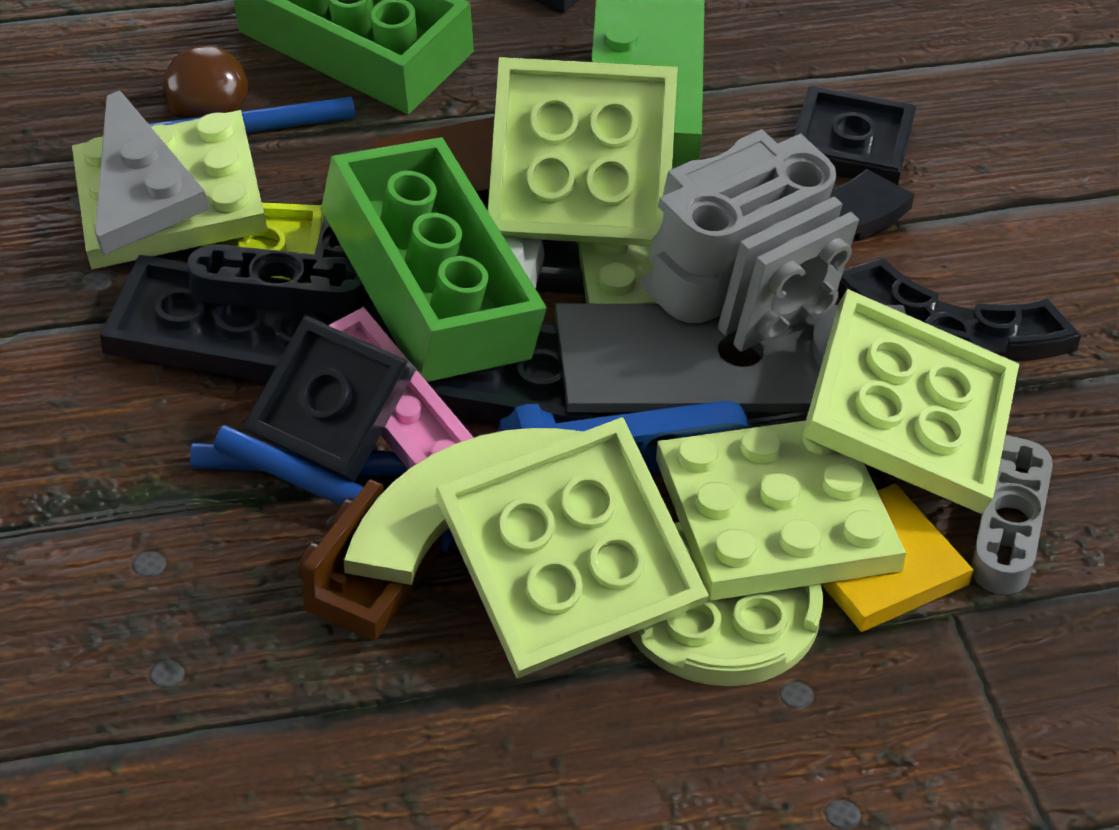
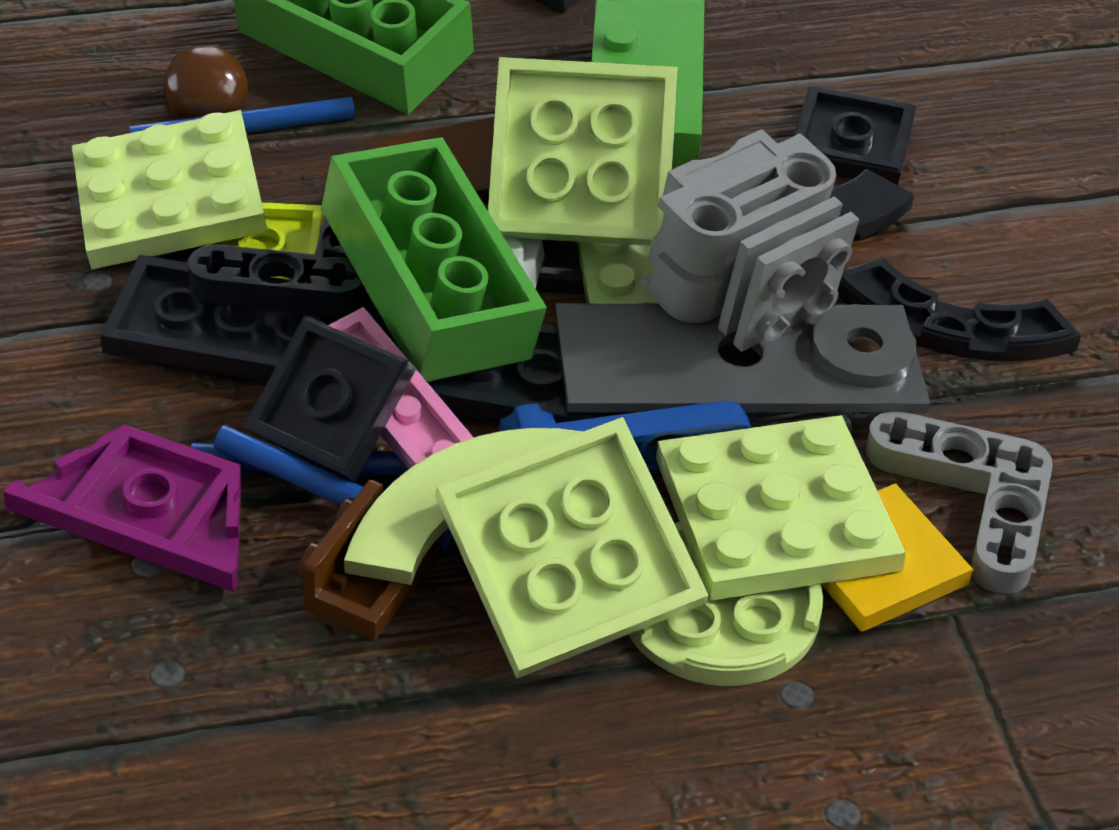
light grey wing [95,90,209,255] -> none
yellowish green plate [802,289,1019,514] -> none
none -> magenta wing [3,425,241,592]

